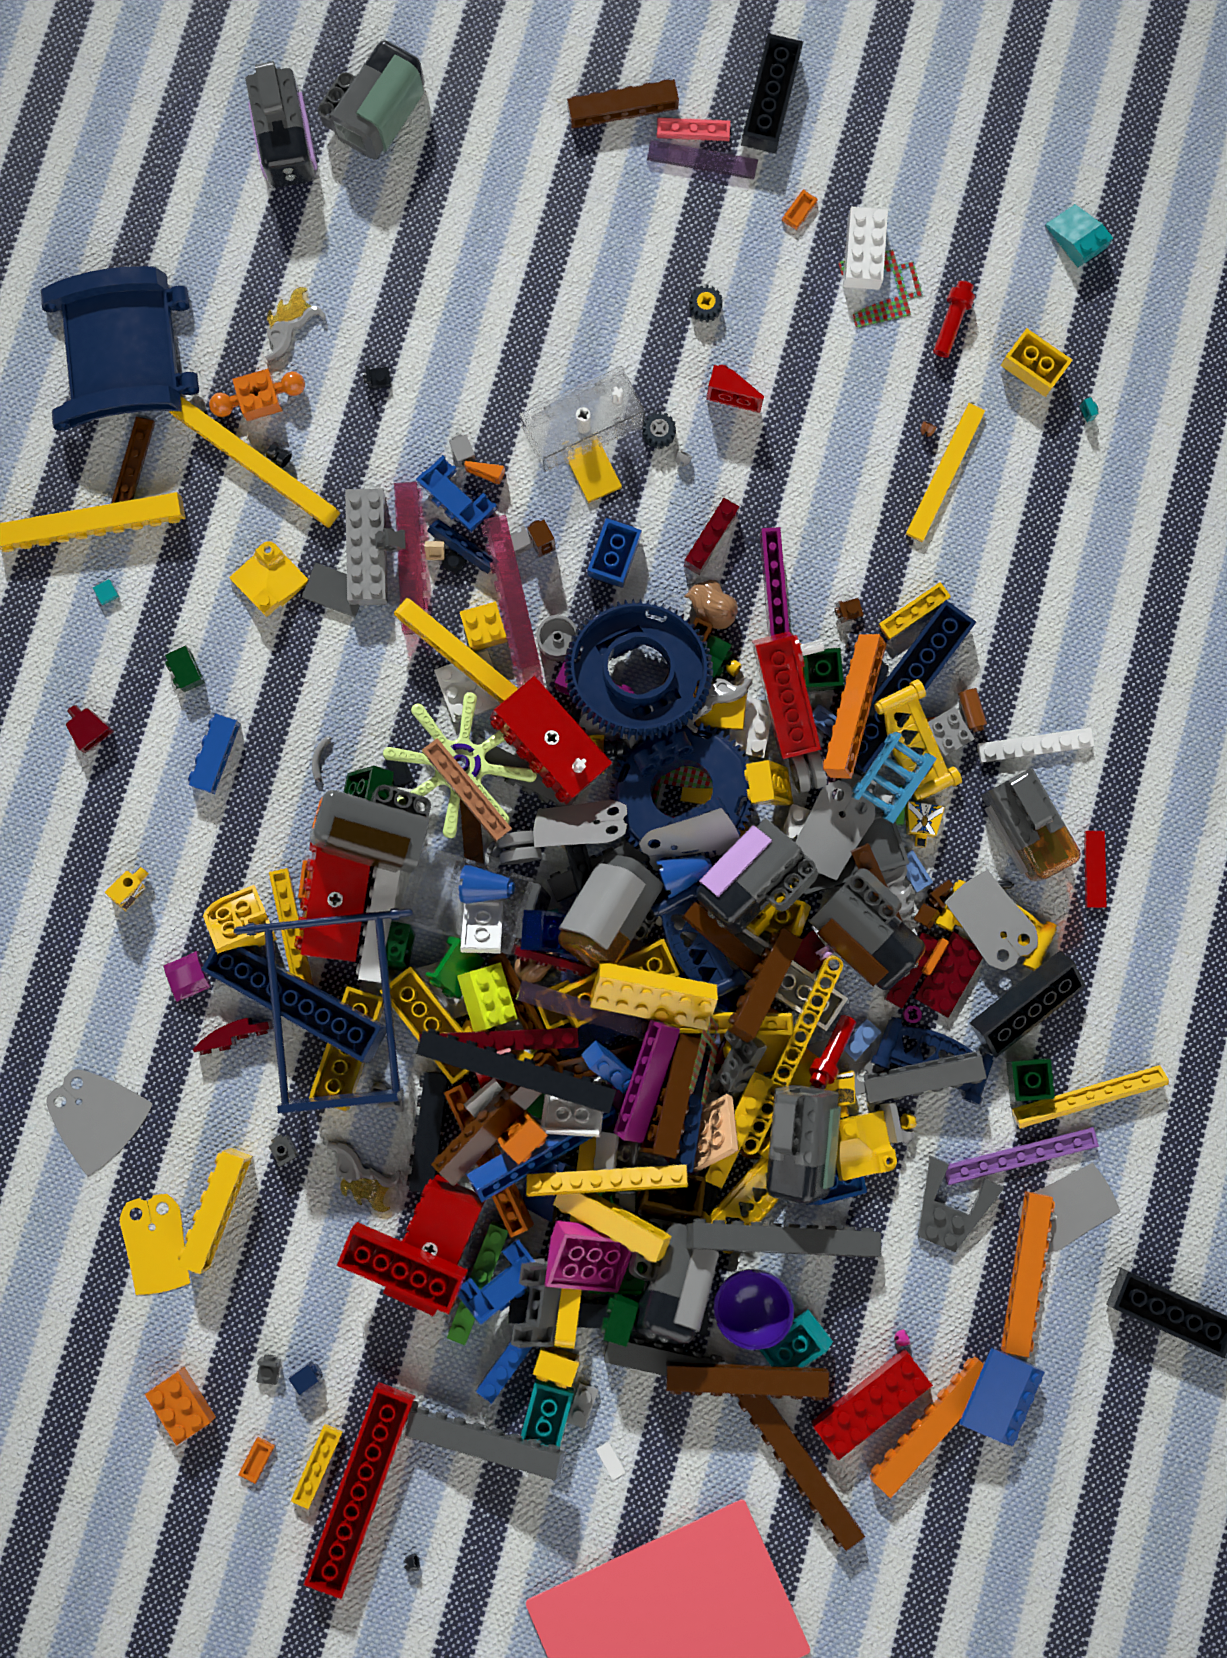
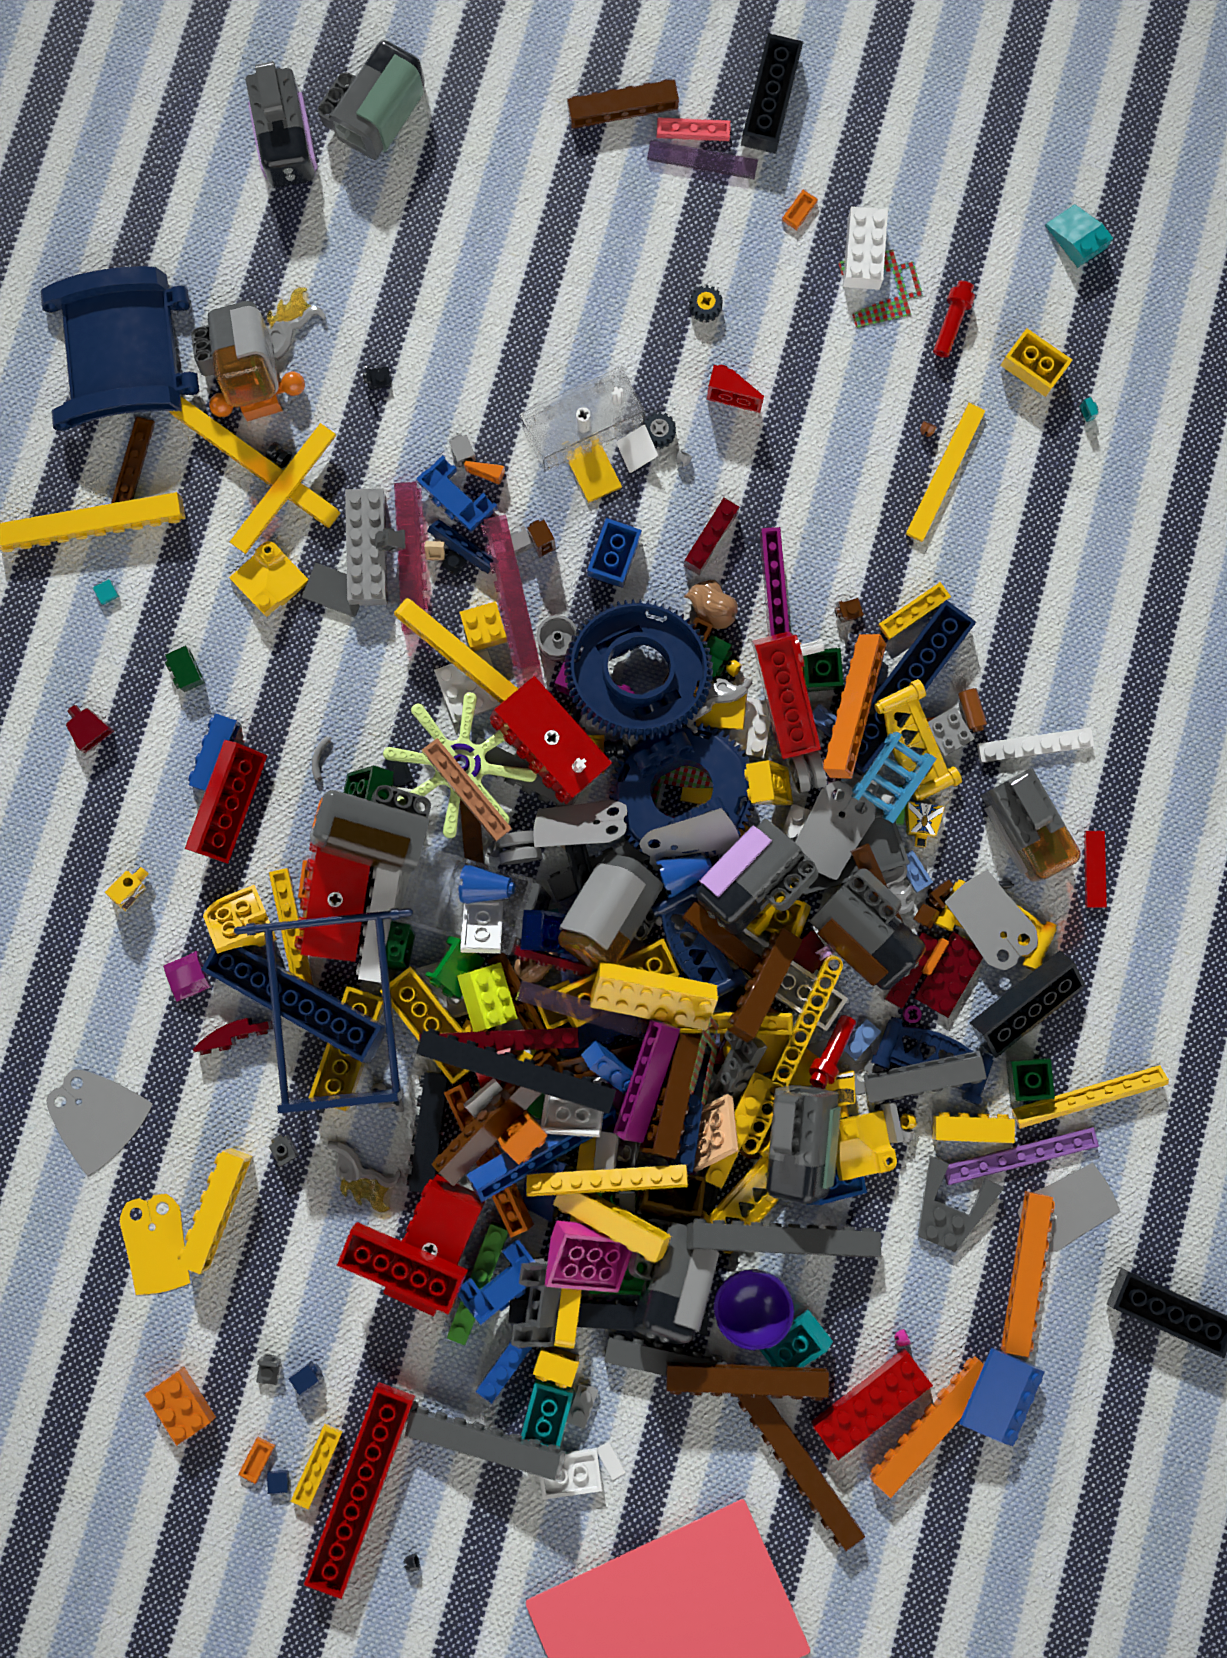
dark green brick [600,1293,638,1347] -> none
none -> red brick [184,740,268,864]
none -> piece [191,301,279,408]
none -> yellow tile [229,423,336,554]
none -> dark blue tile [267,1470,289,1494]
none -> white plate [540,1448,602,1500]
none -> white sticker [616,425,658,473]
none -> yellow brick [932,1112,1015,1143]

